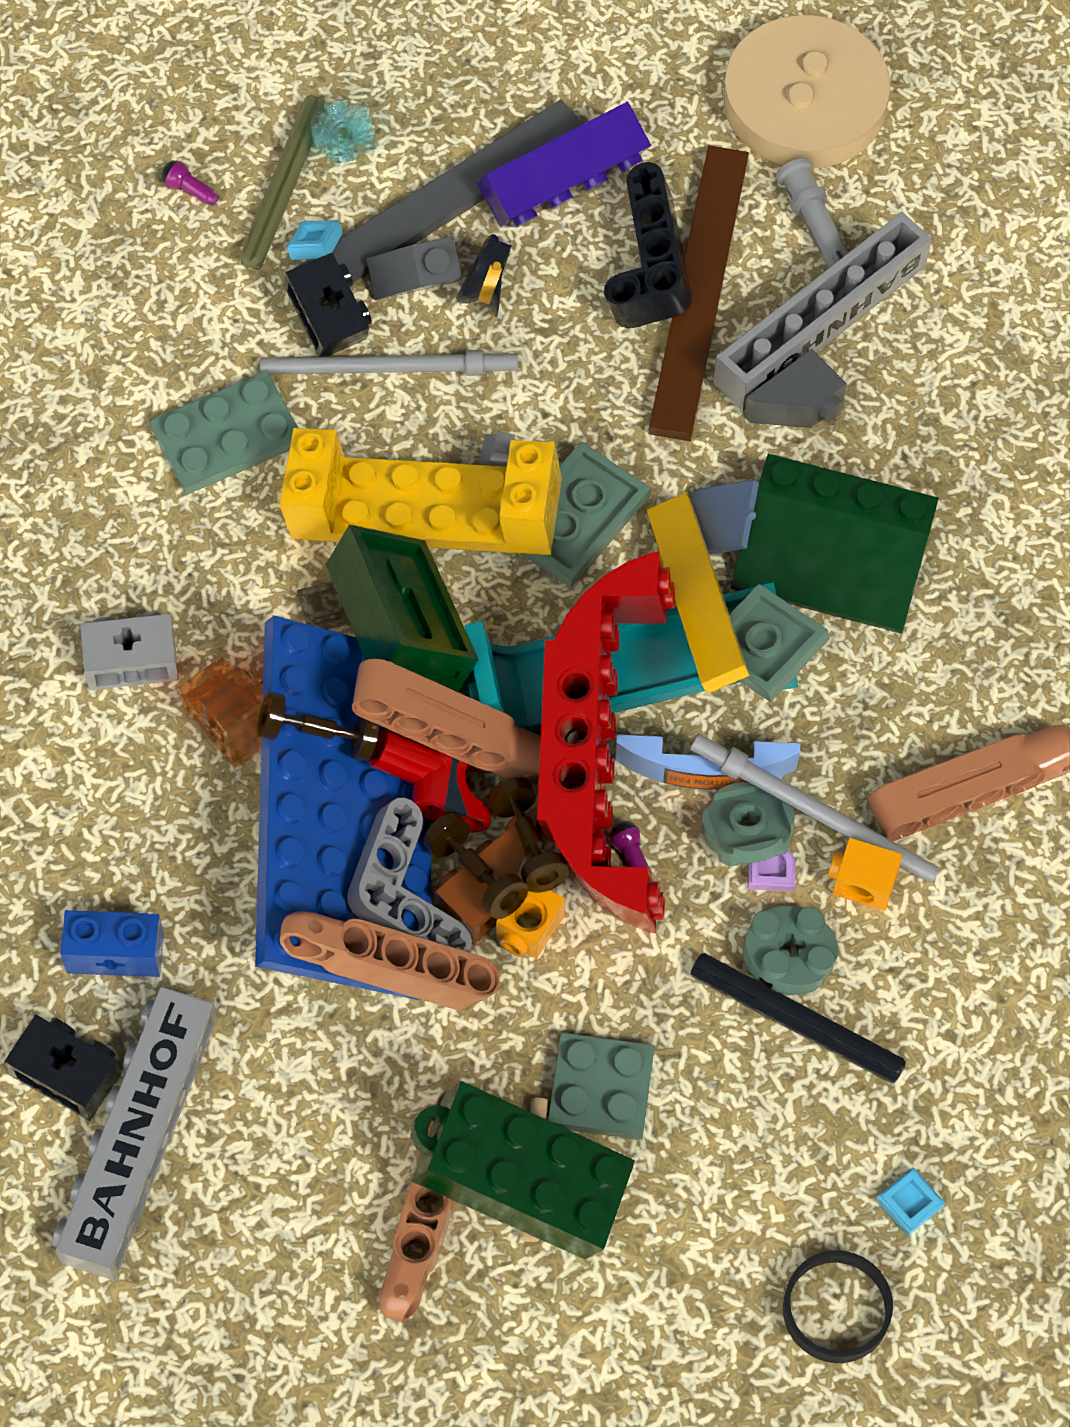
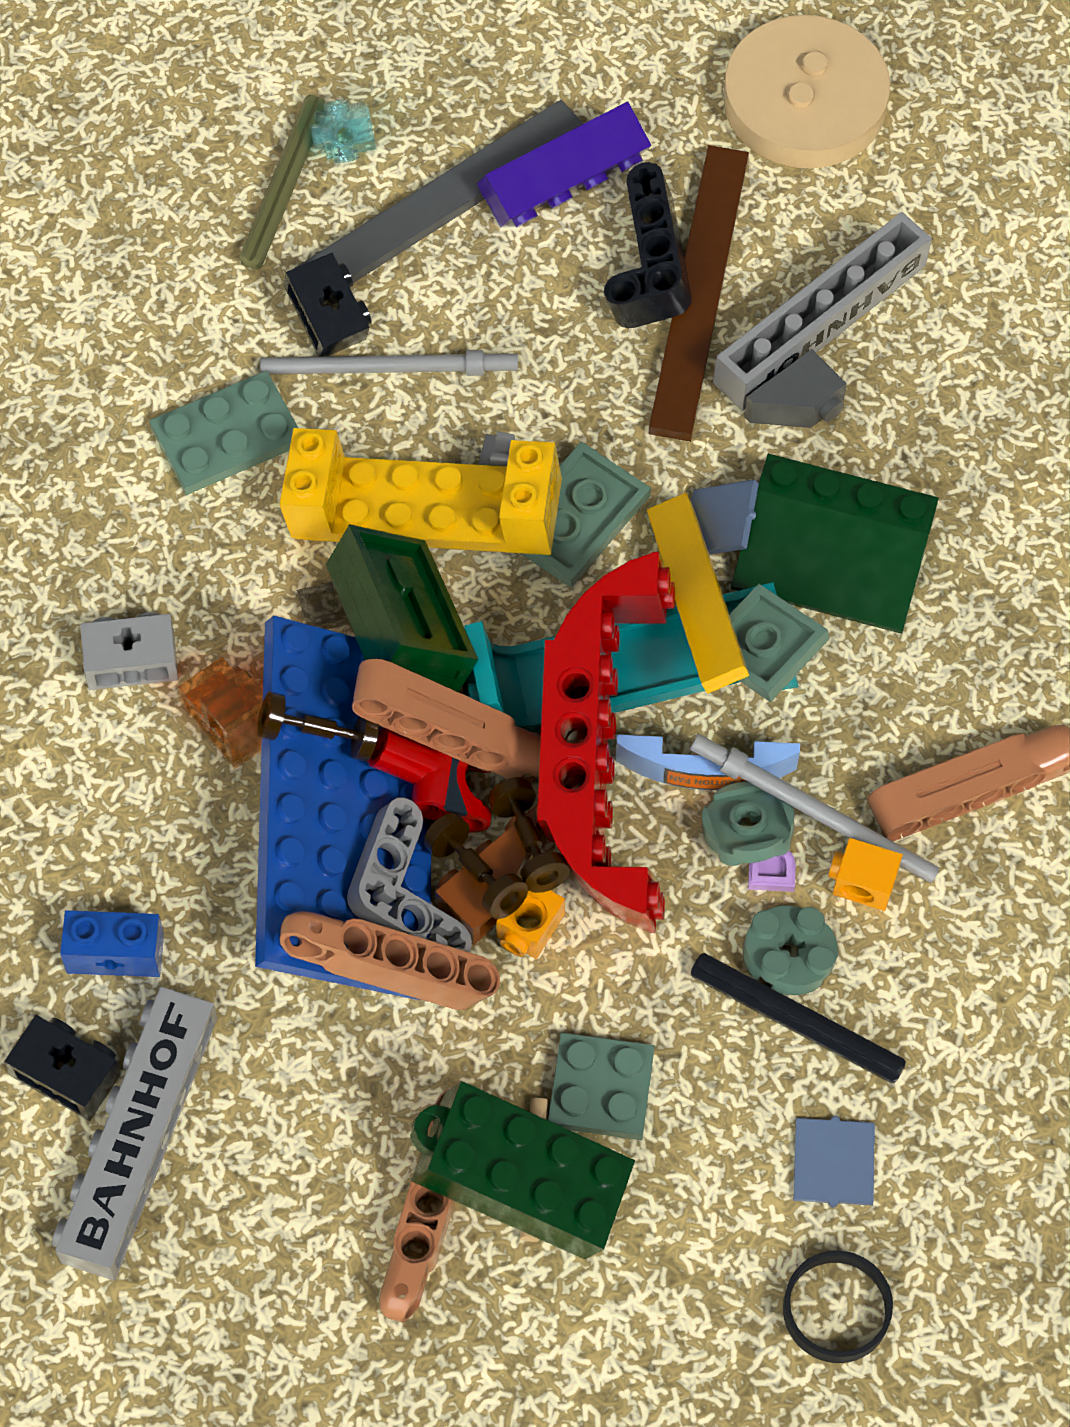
magenta piece [161,160,219,206] -> none
medium azure tile [287,220,343,260] -> none
dark grey slope [366,236,462,300] -> none
black piece [456,234,512,317] -> none
magenta piece [609,821,652,875] -> none
light grey pin [776,158,849,269] -> none
medium azure tile [876,1167,945,1236] -> none
none -> sand blue piece [793,1116,875,1208]

